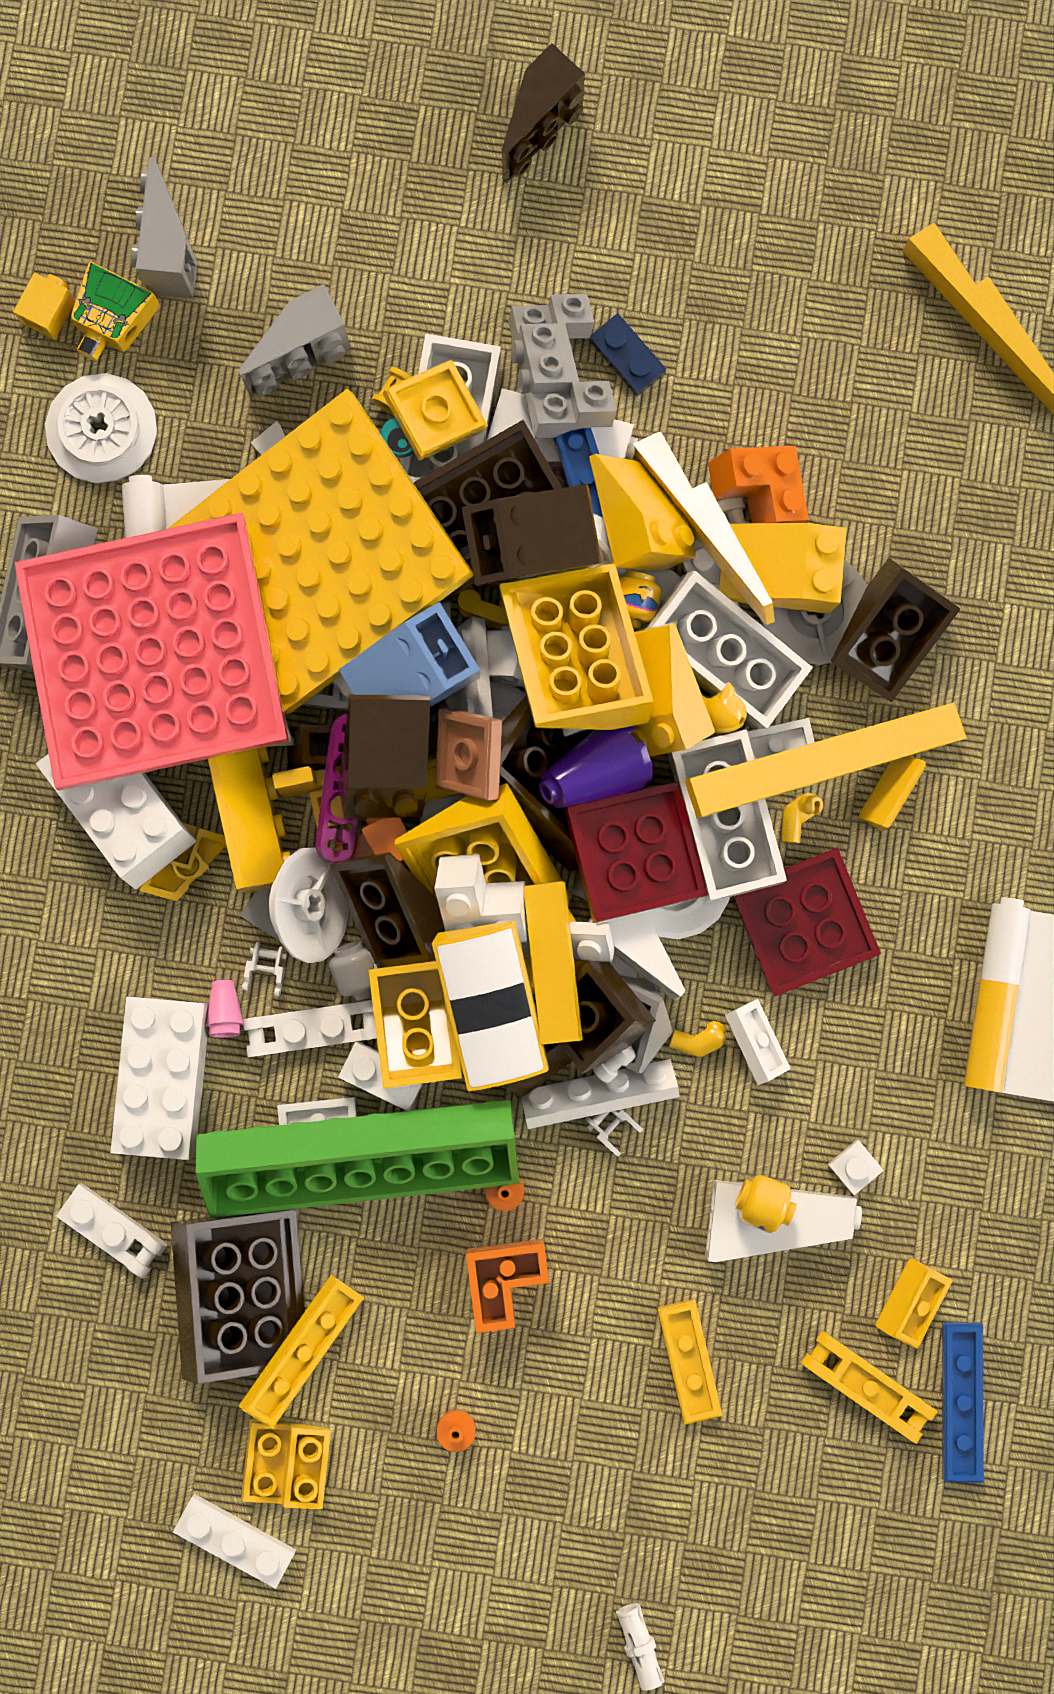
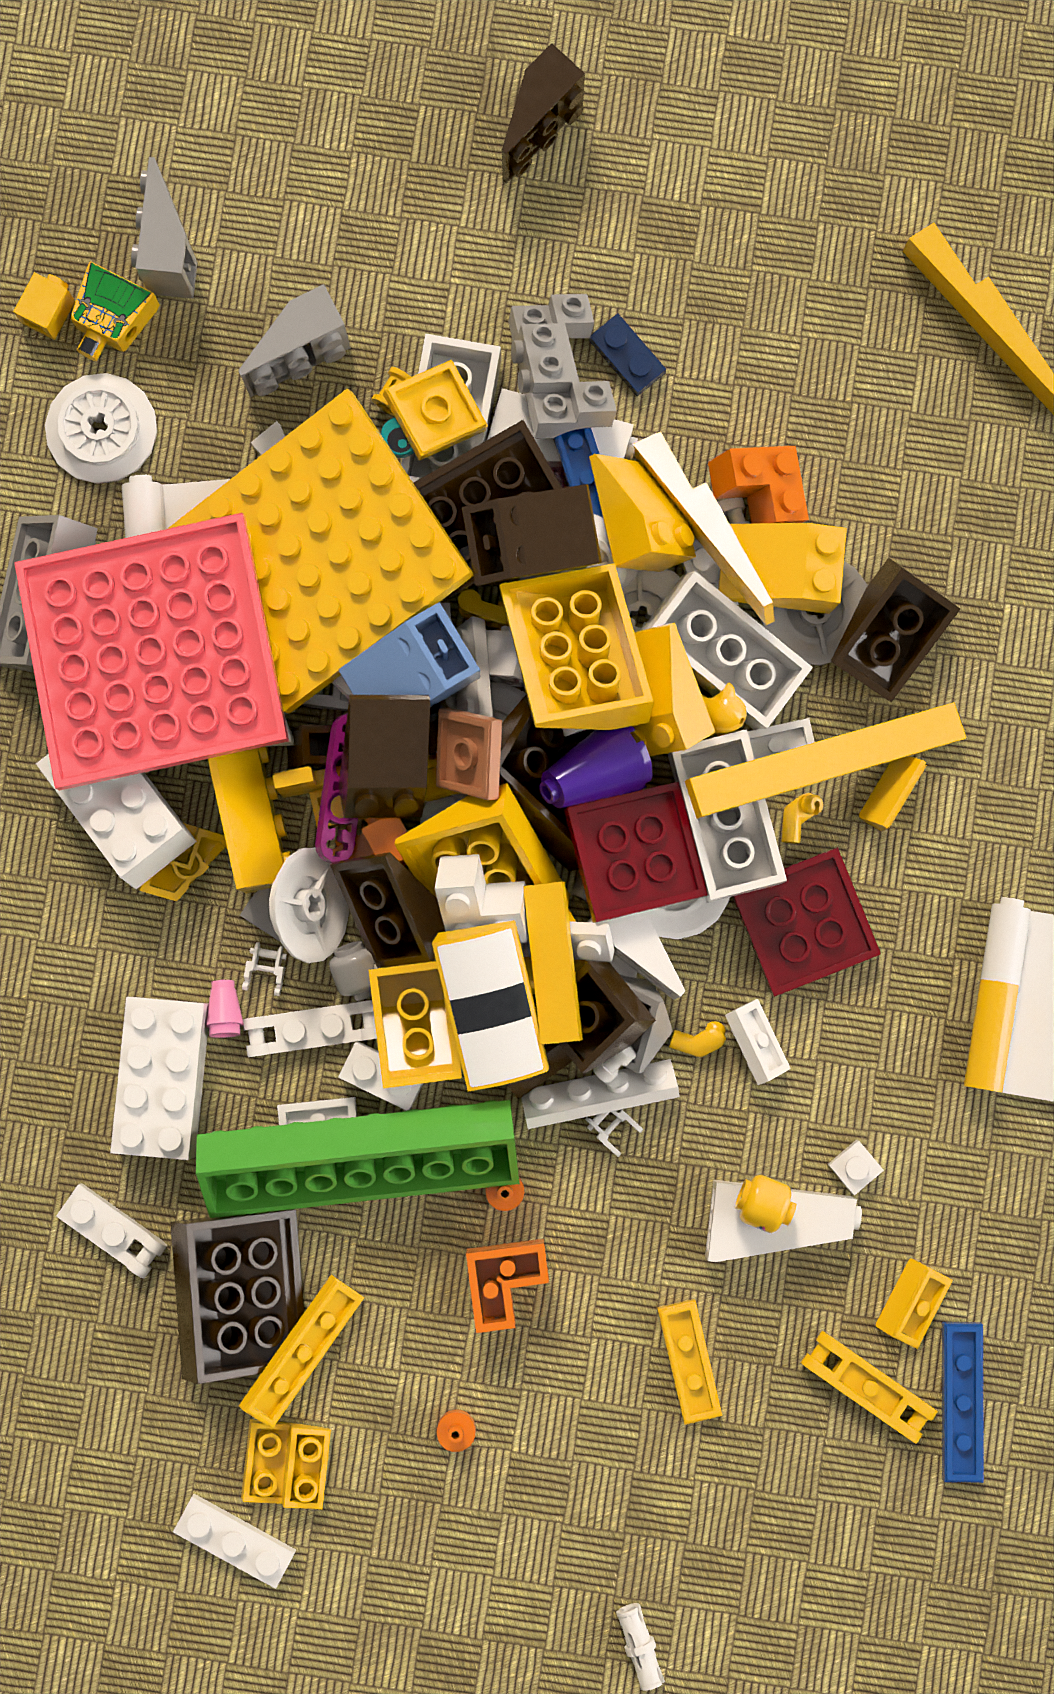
yellow head [619,571,662,630] -> none

